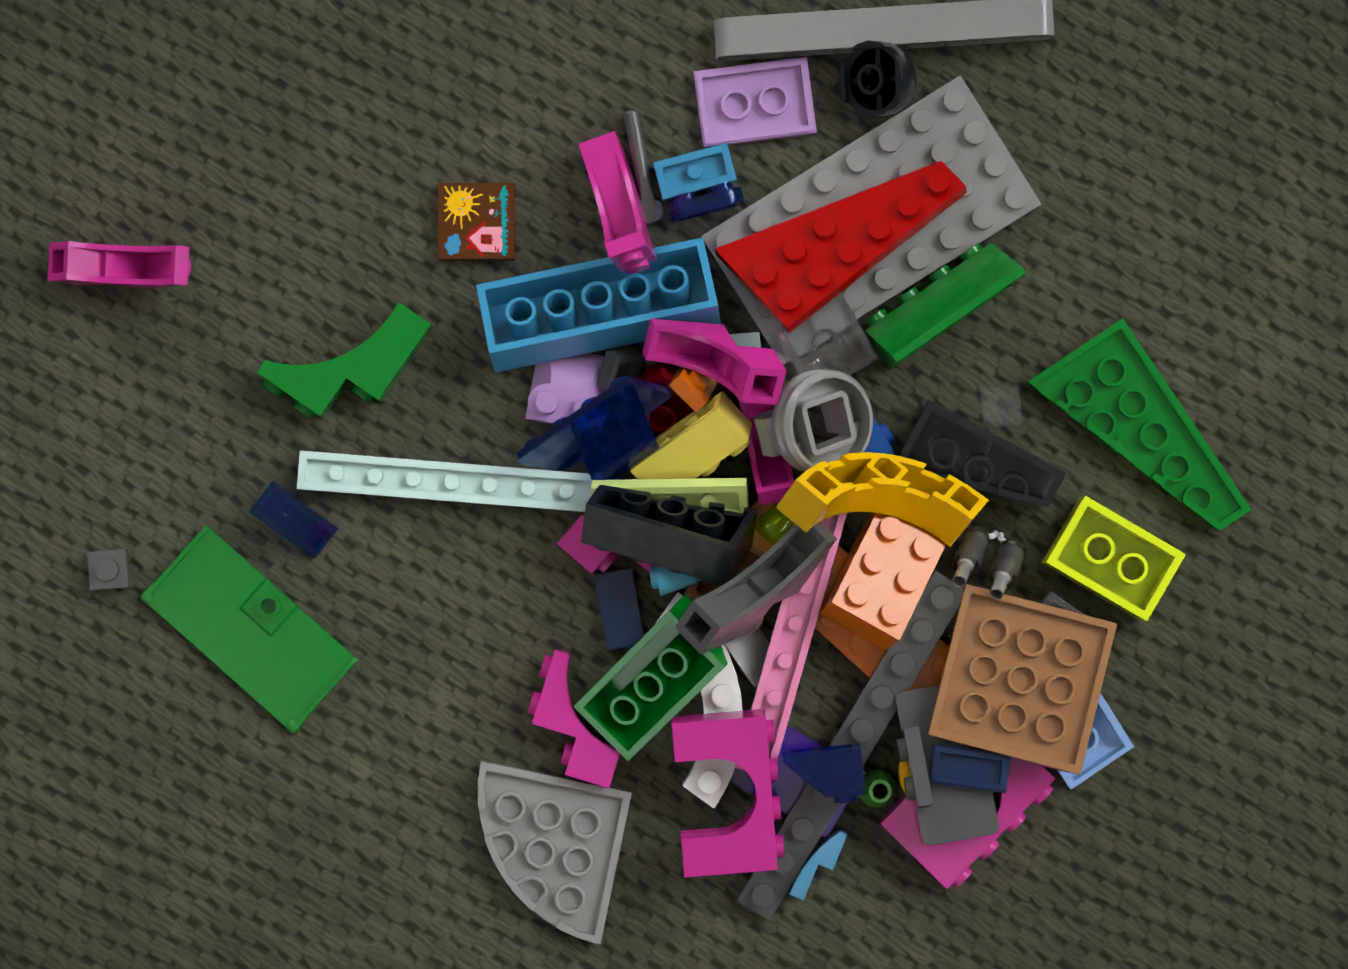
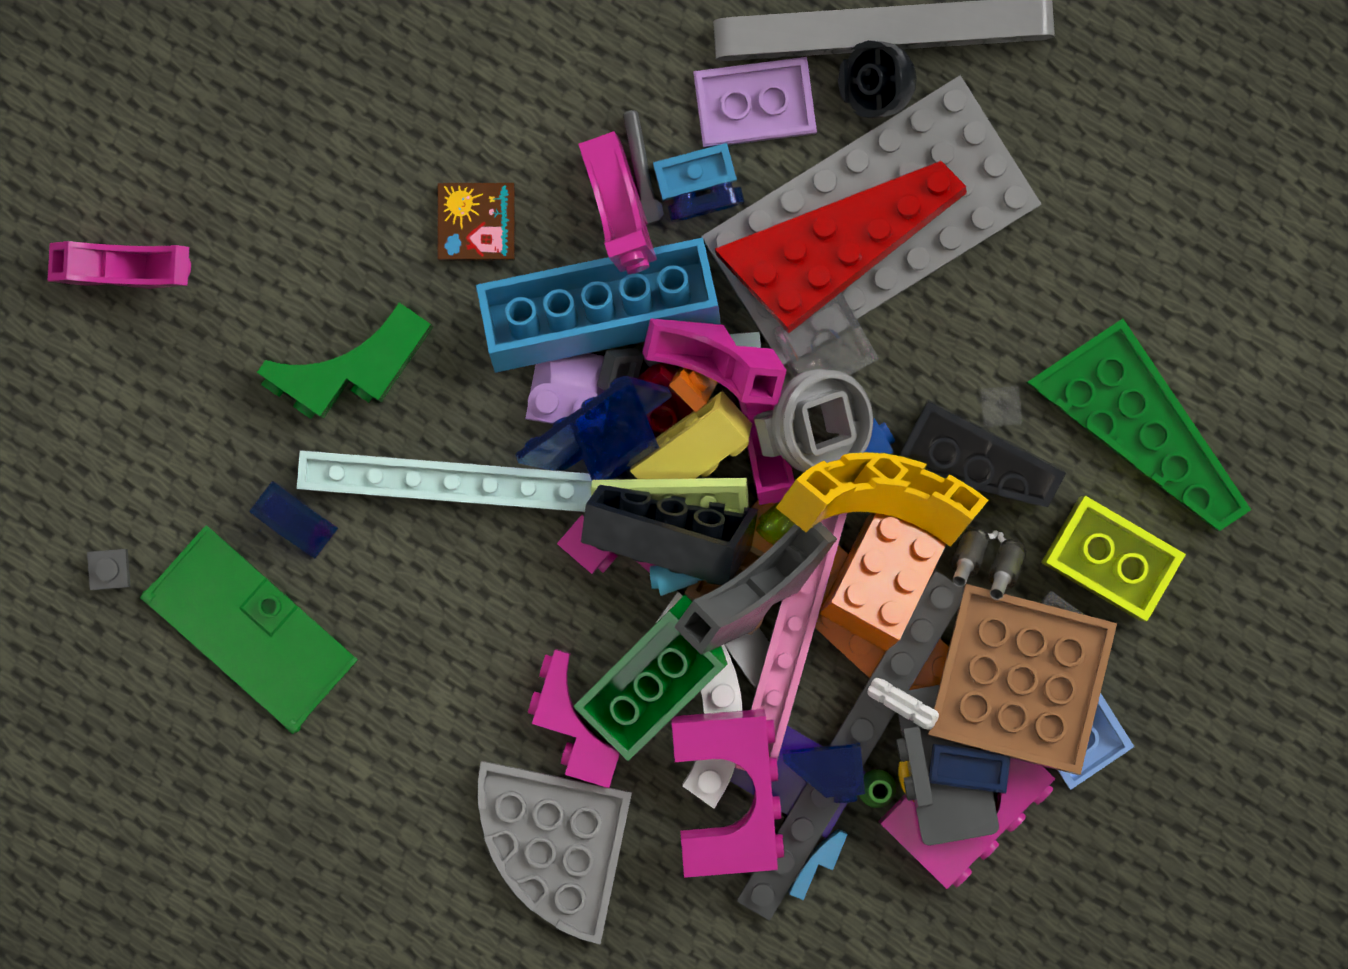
dark blue tile [594,568,644,651] -> none
green slope [863,243,1026,371] -> none
none -> white axle [867,678,939,730]

